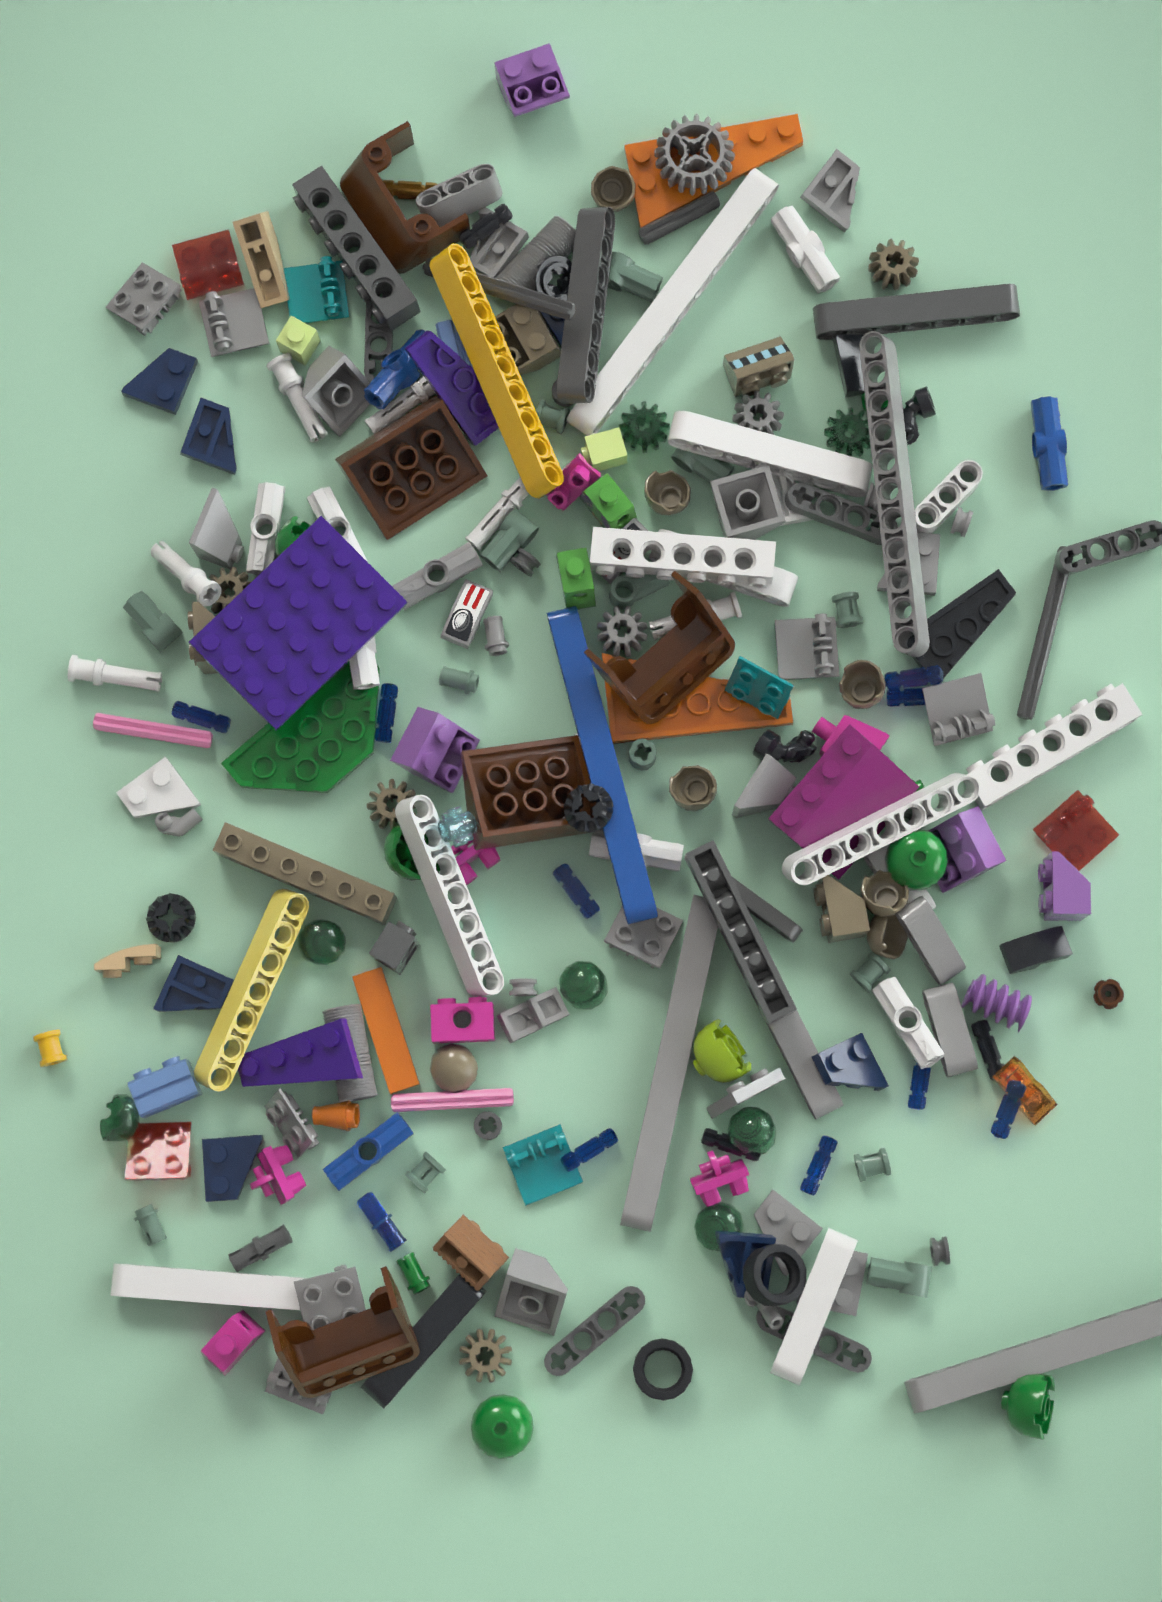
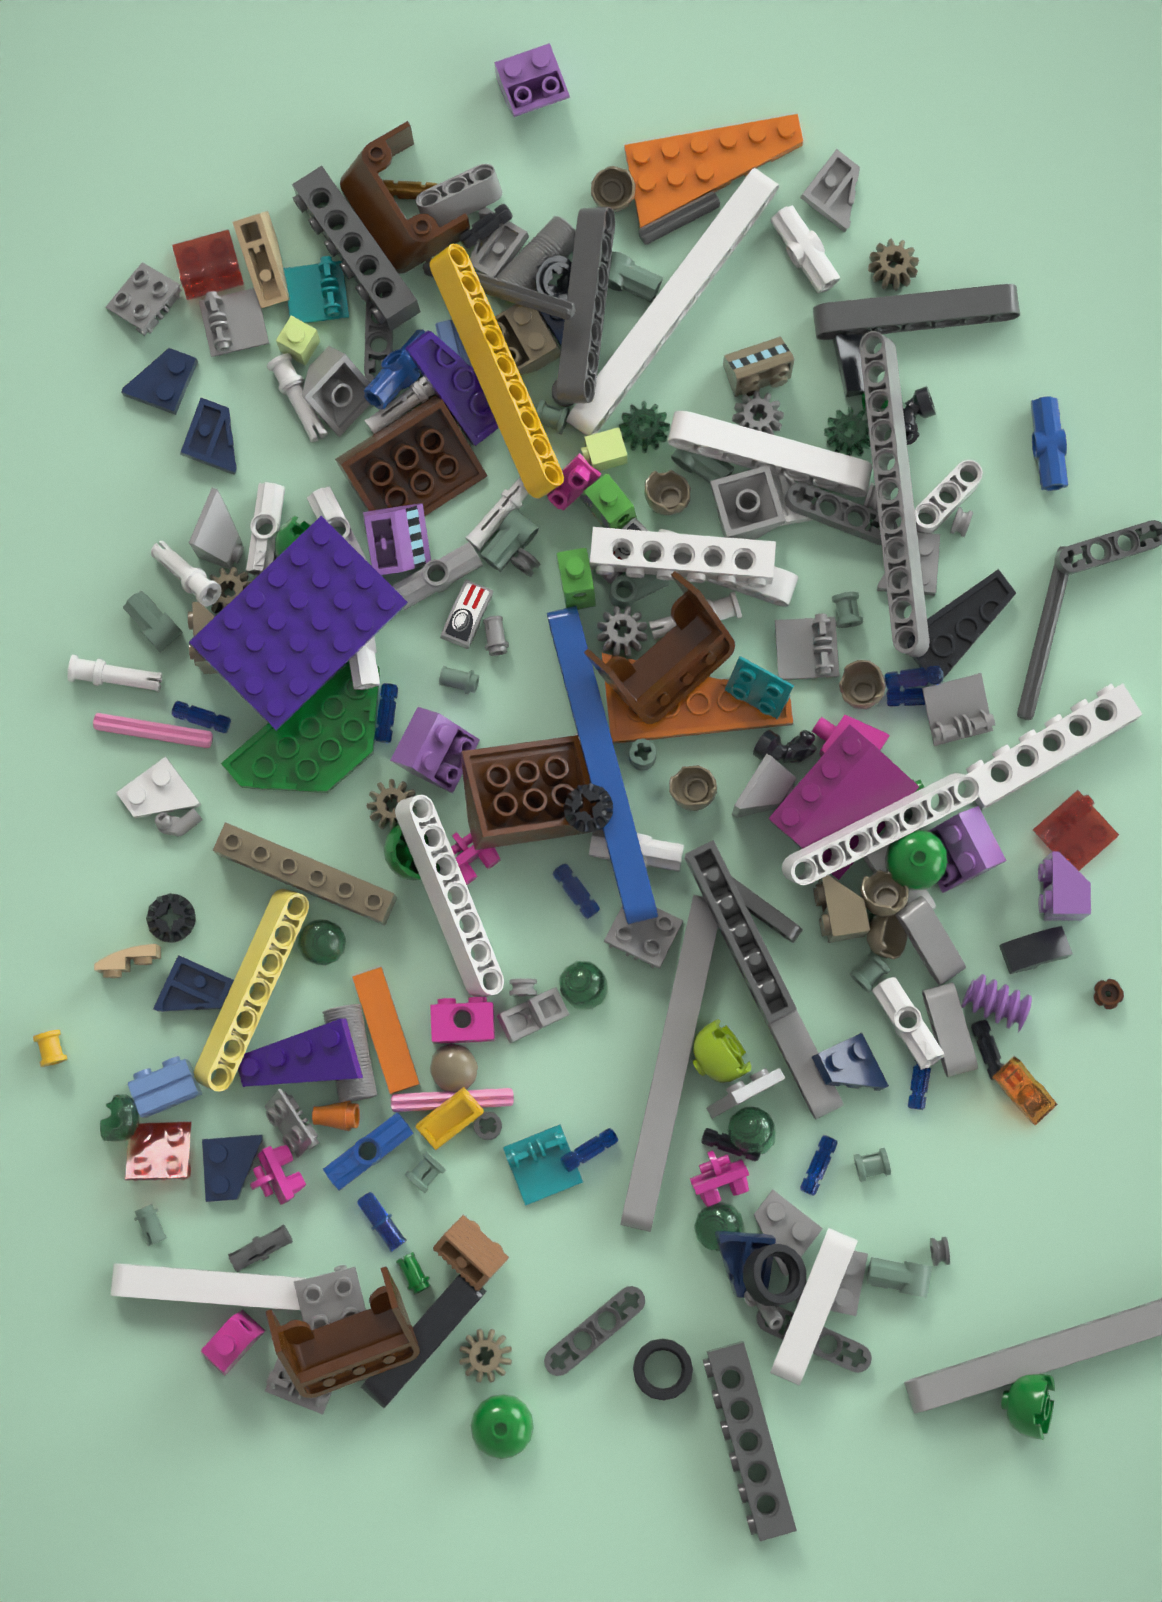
dark grey brick [369,921,420,975] -> none
clear light blue gear [438,806,477,847] -> none
light grey slope [495,1248,568,1336] -> none
light grey gear [654,114,735,196] -> none
clear blue axle [991,1080,1026,1139] -> none
none -> medium lavender slope [363,503,431,575]
none -> yellow tile [416,1087,484,1150]
none -> dark grey brick [703,1341,797,1541]

